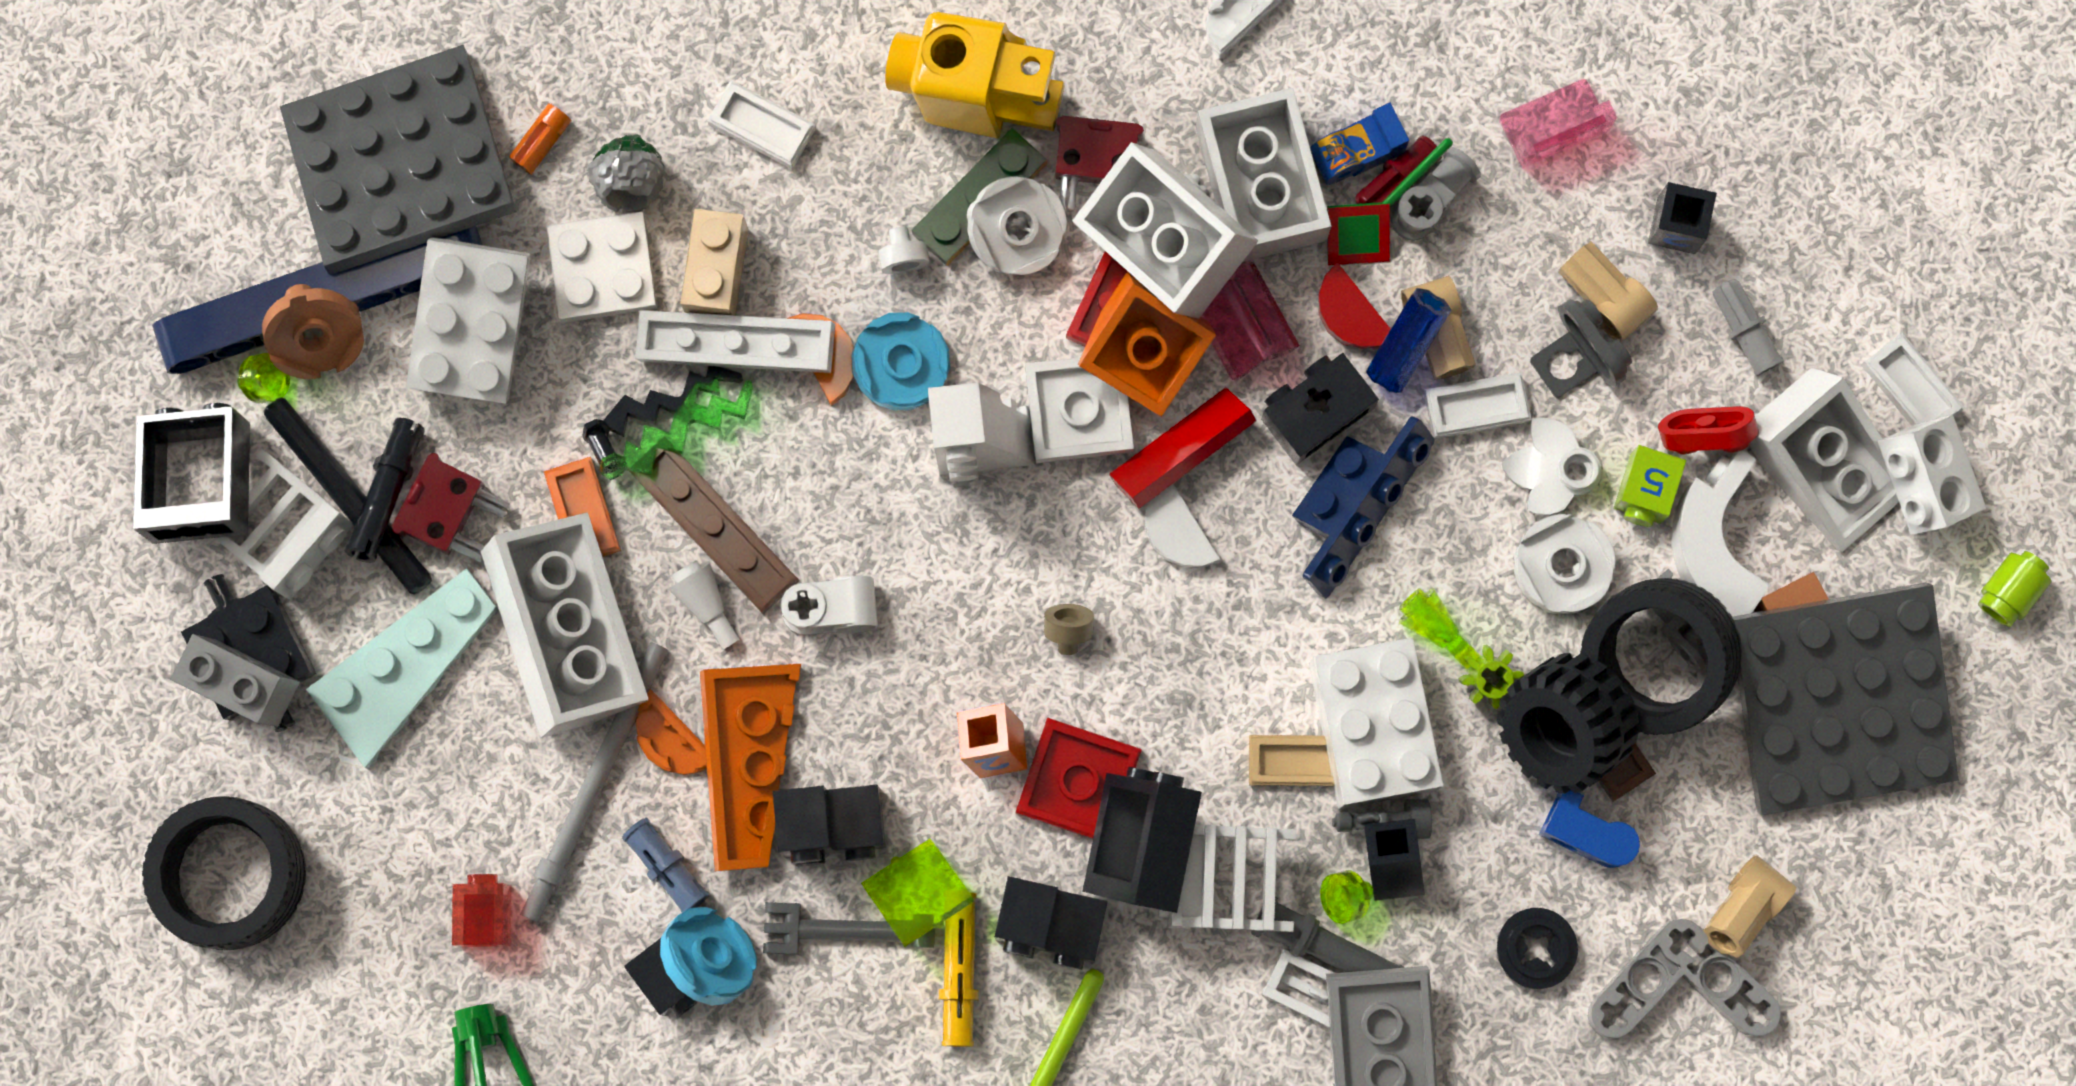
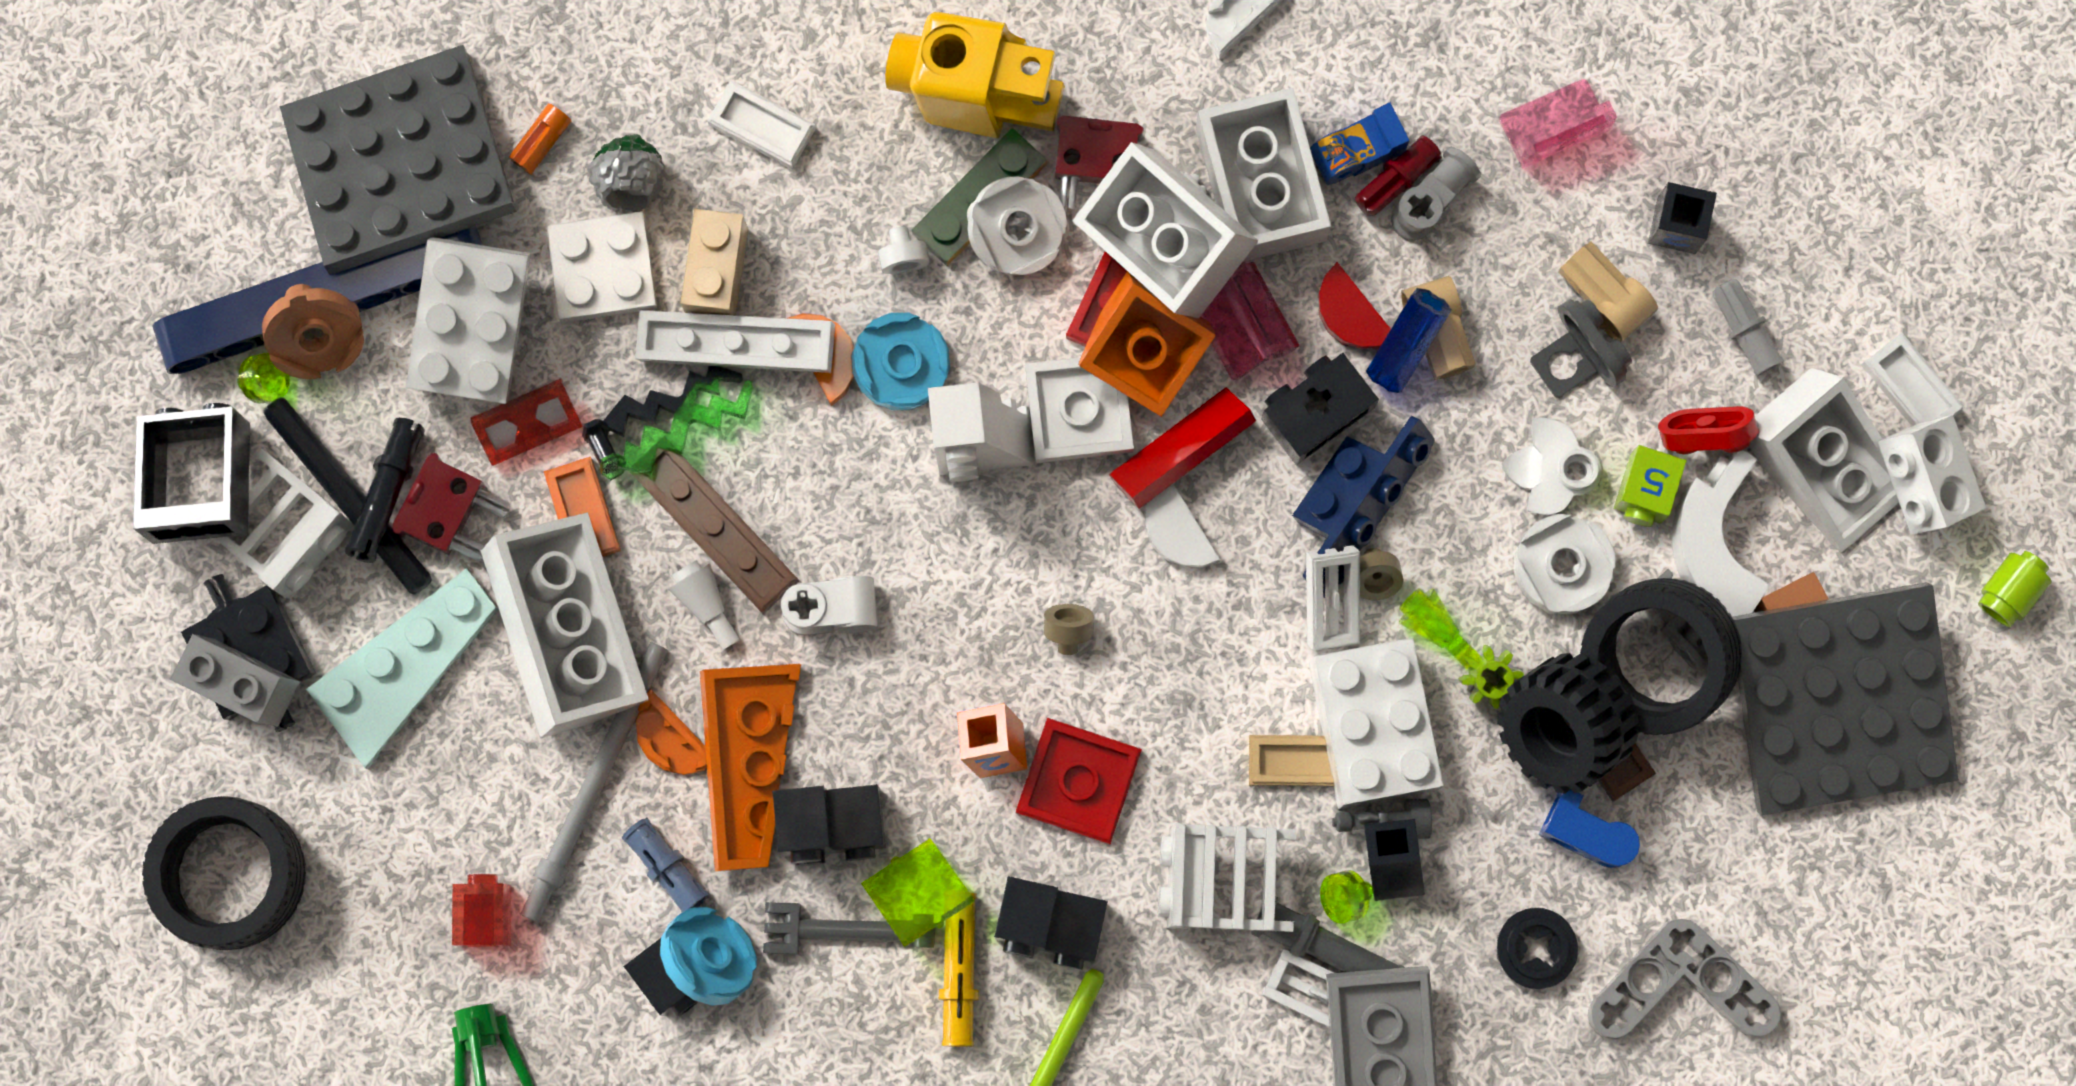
black window [1082,767,1202,913] -> none
piece [1327,138,1453,266] -> none
white tile [1424,372,1532,439] -> none
tan piece [1703,854,1797,958] -> none
none -> clear red piece [470,378,583,466]
none -> white tile [1306,545,1360,651]
none -> dark tan tile [1360,548,1404,600]

